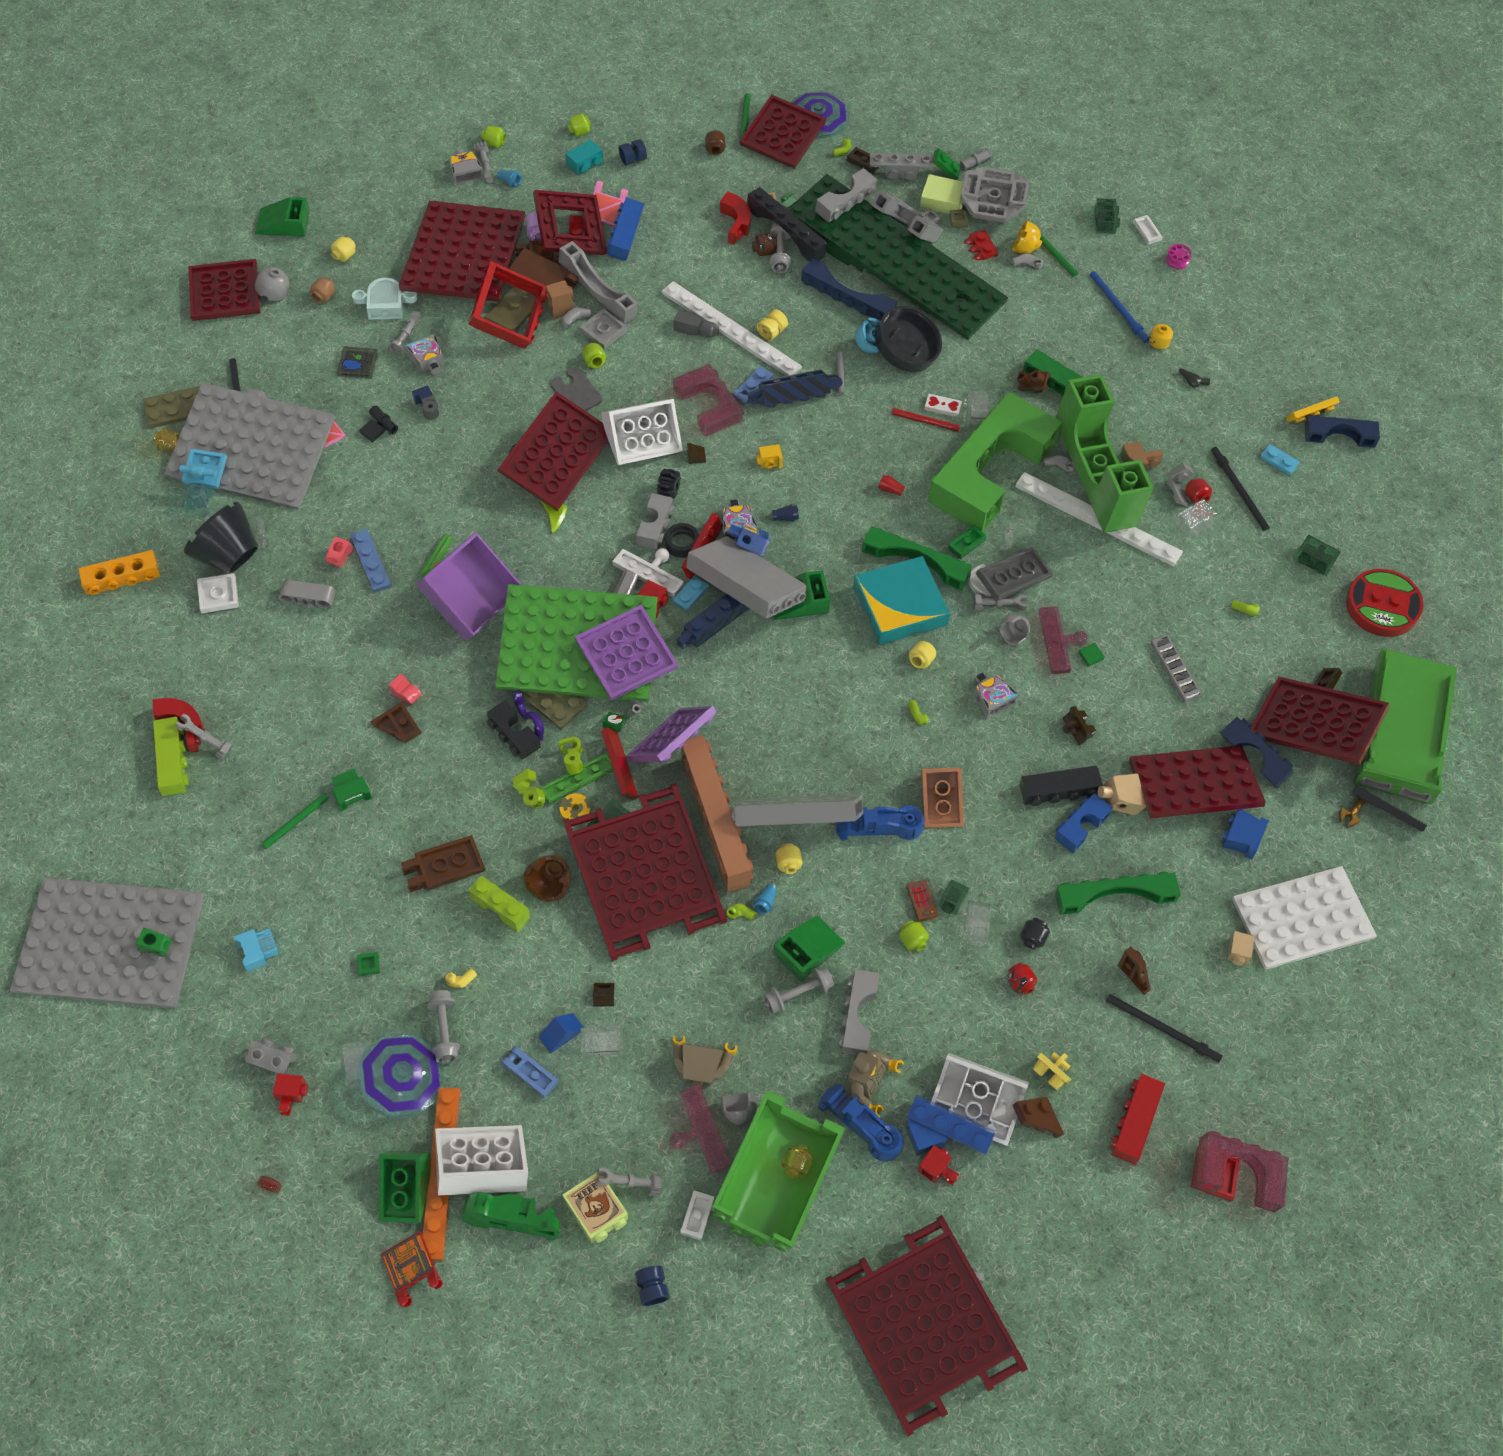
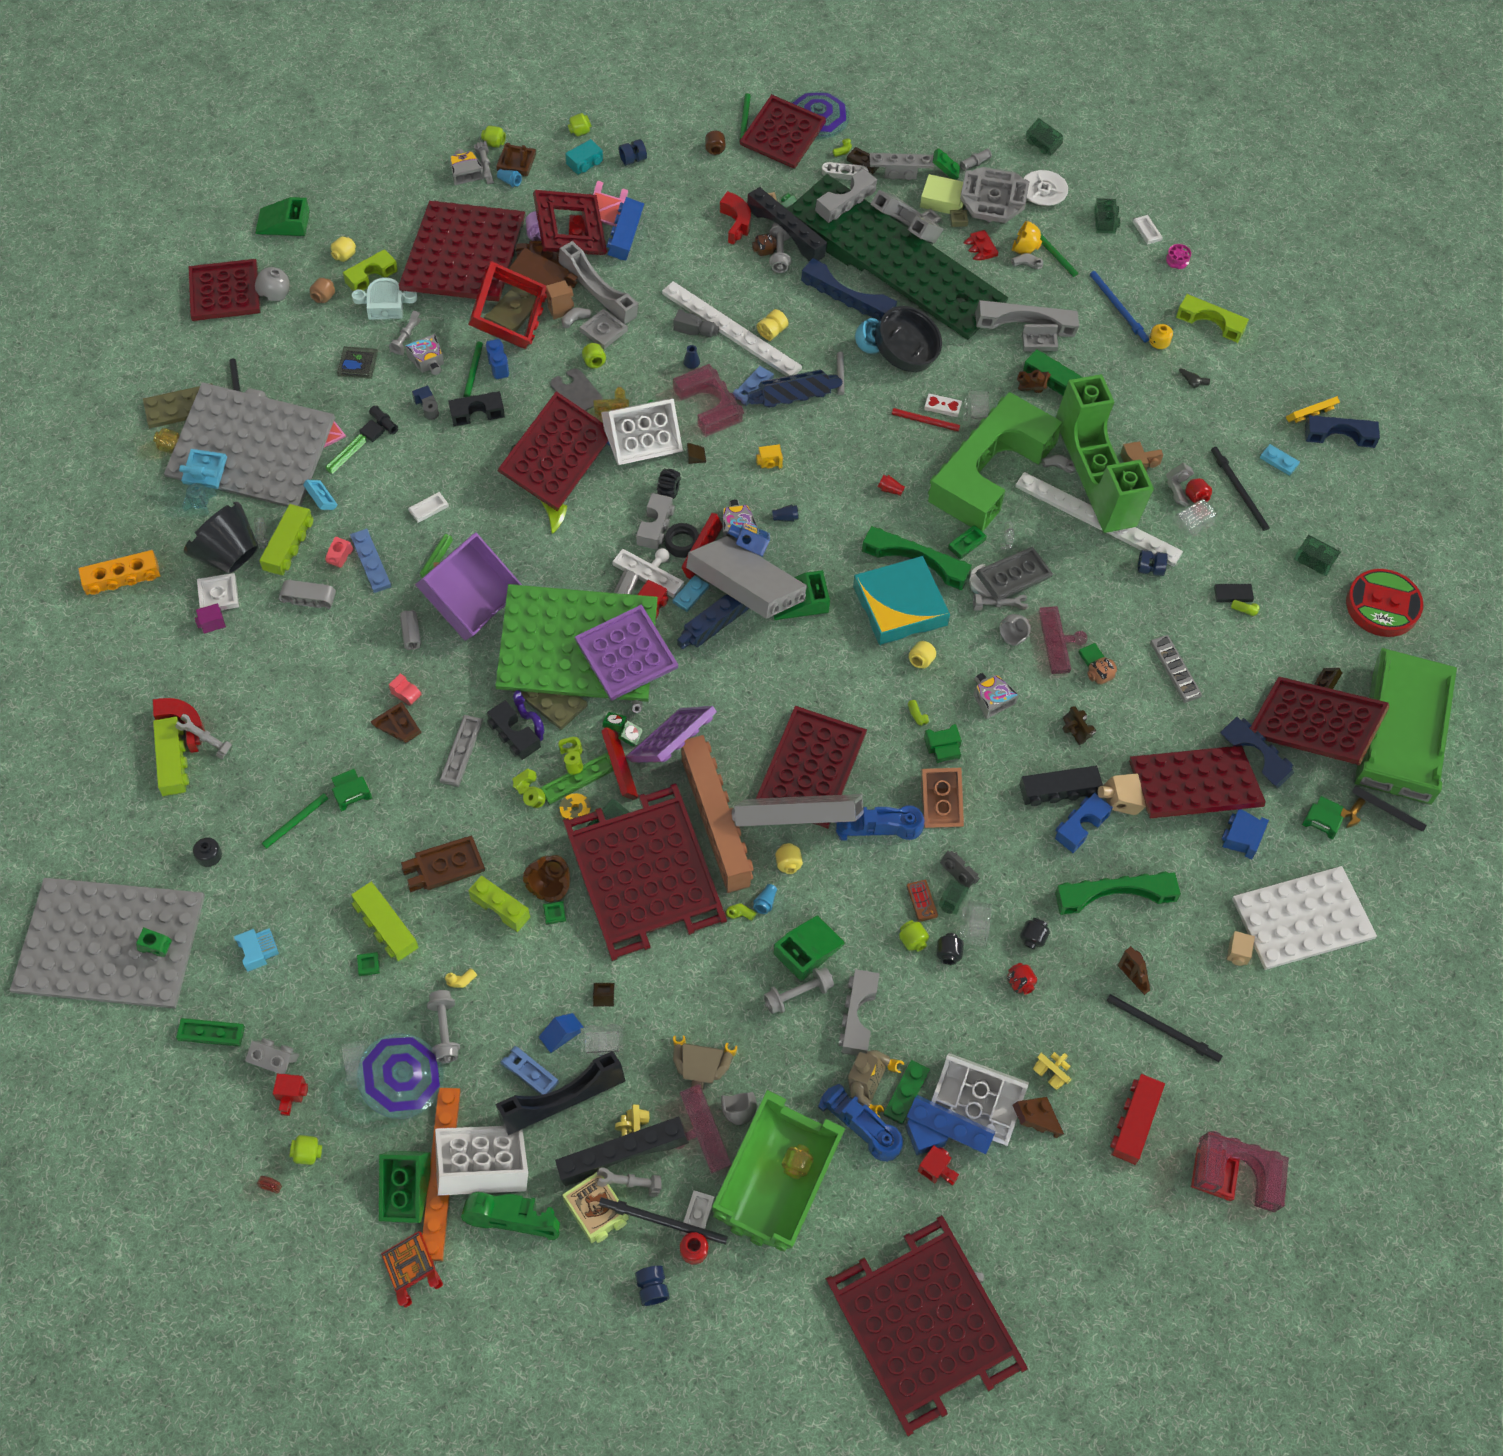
none -> green plate [176,1018,245,1047]
none -> black head [193,837,222,867]
none -> magenta brick [195,603,226,634]
none -> lime brick [259,504,313,576]
none -> lime head [289,1135,322,1165]
none -> medium azure plate [303,480,338,510]
none -> bright green axle [325,434,366,474]
none -> lime arch [343,249,398,291]
none -> lime brick [351,881,419,961]
none -> light grey axle [400,610,421,650]
none -> white tile [408,492,449,523]
none -> light grey tile [440,715,483,787]
none -> black arch [448,391,505,427]
none -> green bar [463,341,483,397]
none -> blue brick [486,339,509,379]
none -> black arch [495,1051,626,1136]
none -> reddish brown plate [496,142,536,176]
none -> green tile [543,901,566,925]
none -> black arch [555,1116,689,1186]
none -> clear yellow plate [593,387,629,416]
none -> black bar [598,1197,728,1245]
none -> light yellow hips [615,1105,650,1136]
none -> tile [618,720,643,747]
none -> red head [680,1232,708,1265]
none -> dark blue cone [683,345,700,369]
none -> dark red plate [756,706,867,829]
none -> white beam [822,162,868,180]
none -> green plate [883,1060,930,1125]
none -> green piece [924,724,962,764]
none -> black head [936,933,964,965]
none -> dark grey hinge [940,850,980,890]
none -> light grey arch [975,300,1079,337]
none -> light grey bracket [1022,324,1058,351]
none -> white piece [1023,170,1068,206]
none -> clear green brick [1026,118,1063,156]
none -> nougat head [1087,657,1117,685]
none -> dark blue wheel [1137,550,1168,576]
none -> lime arch [1176,294,1249,343]
none -> black tile [1214,584,1254,602]
none -> green piece [1302,796,1344,840]

